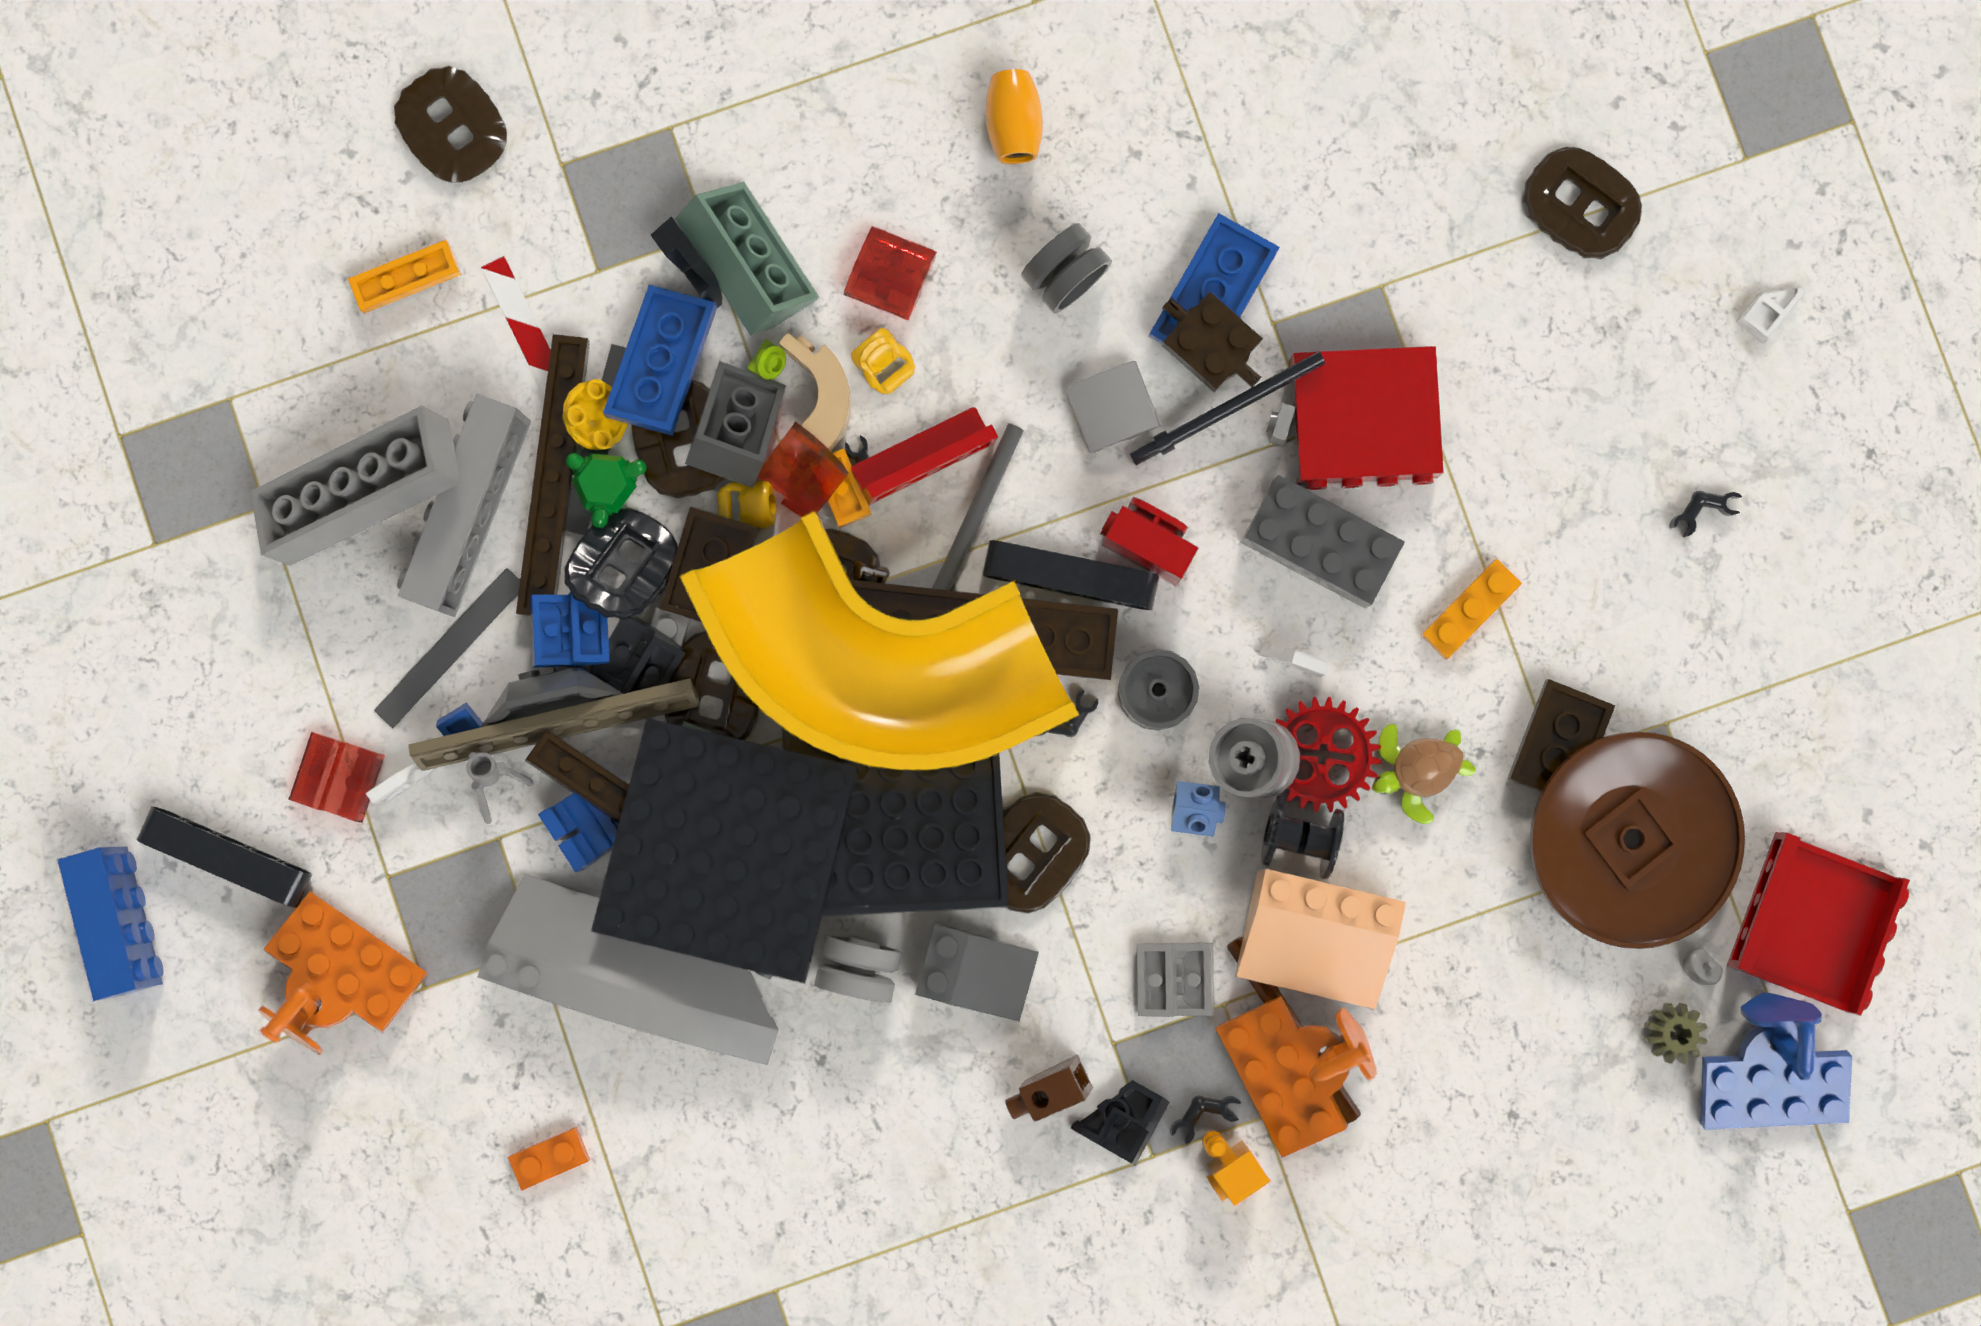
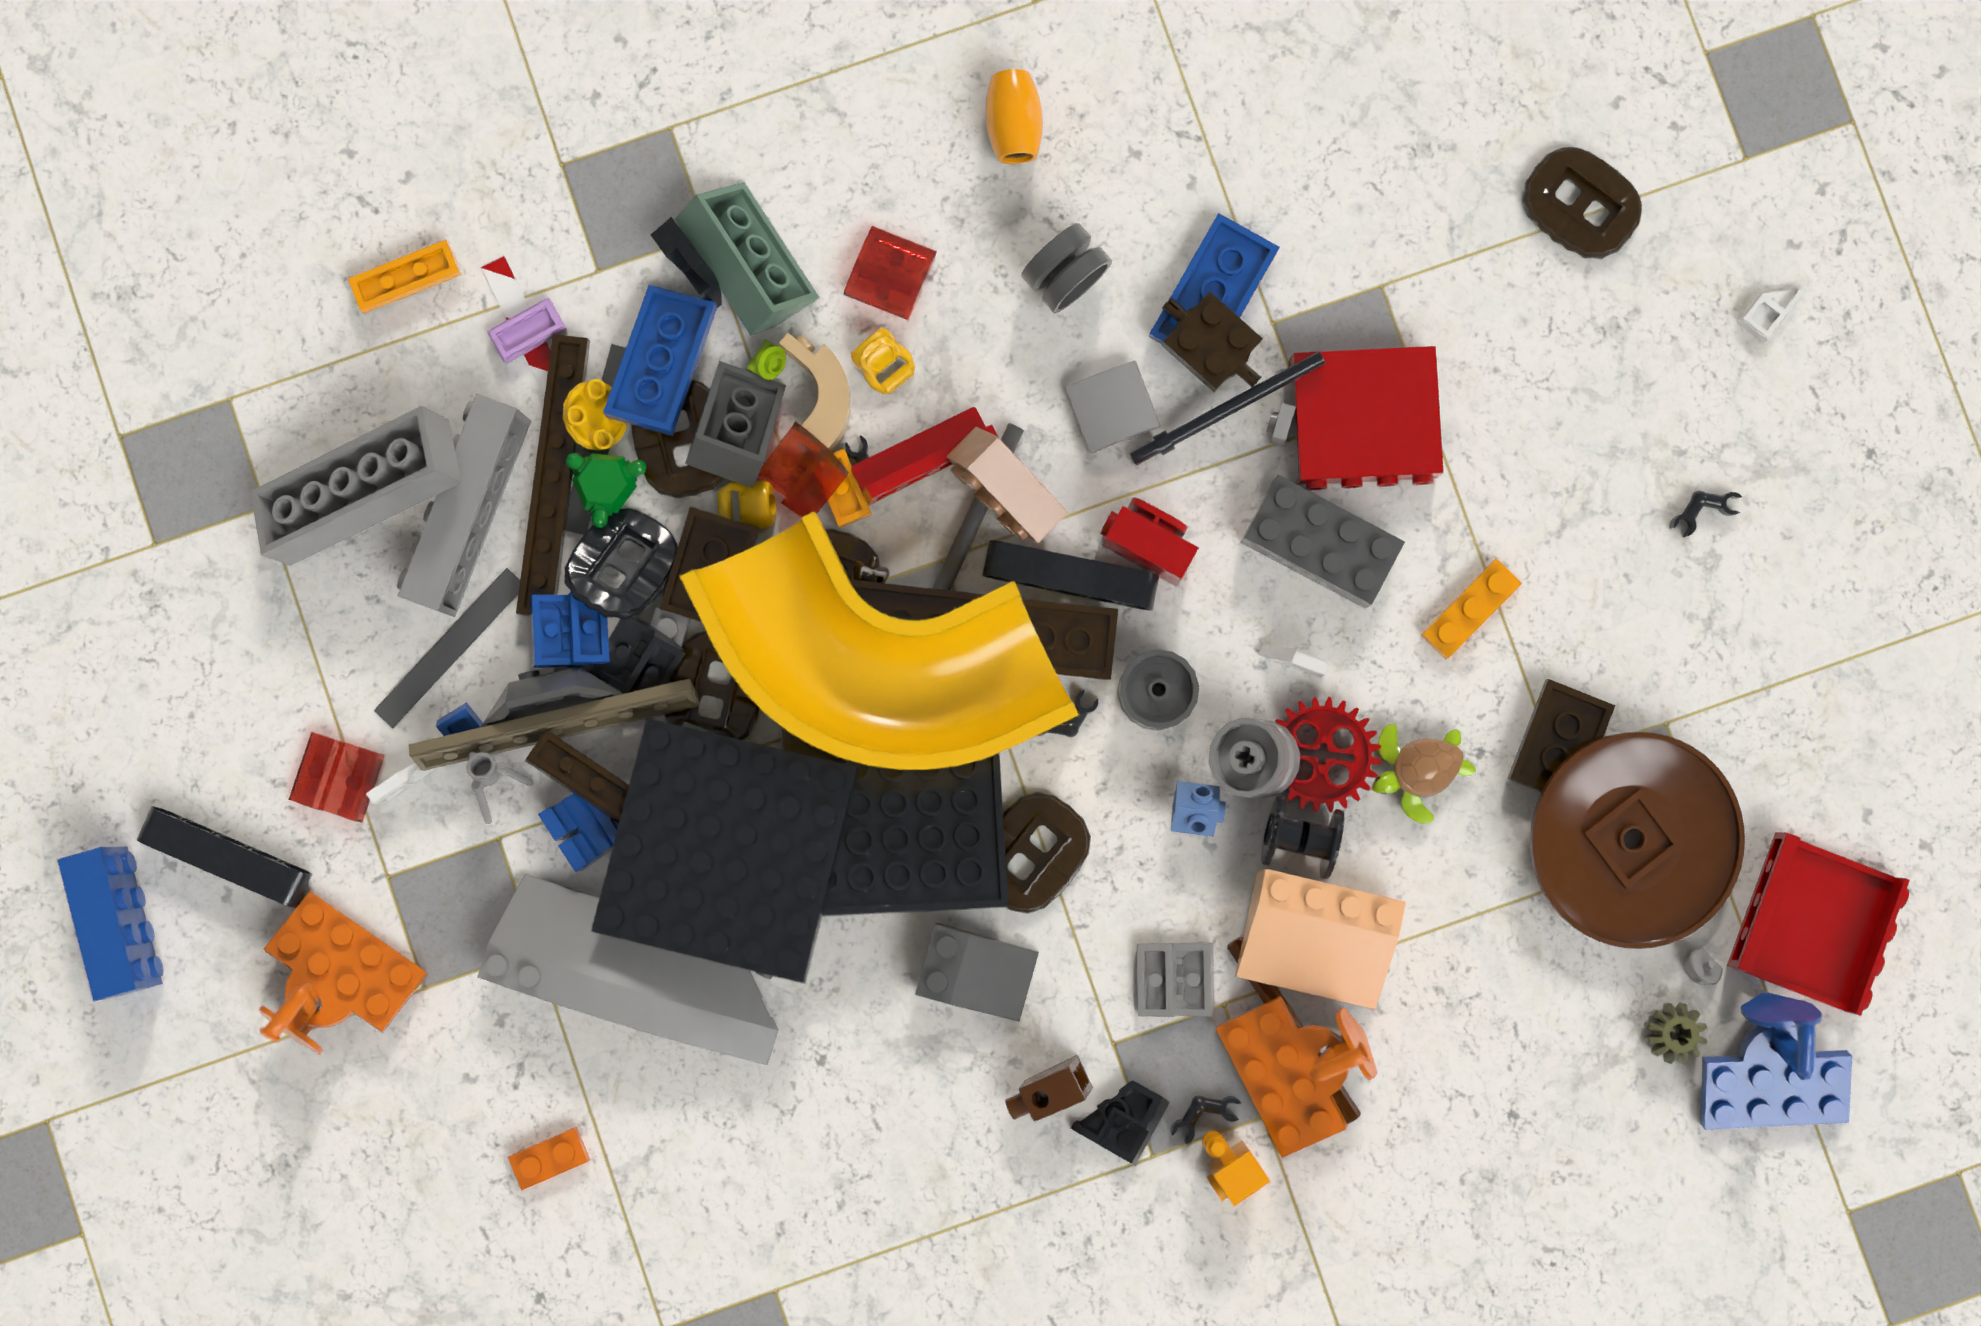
dark brown piece [394,66,507,183] -> none
light grey wheel [814,935,902,1003] -> none
none -> lavender tile [487,297,567,364]
none -> brick [946,427,1068,543]

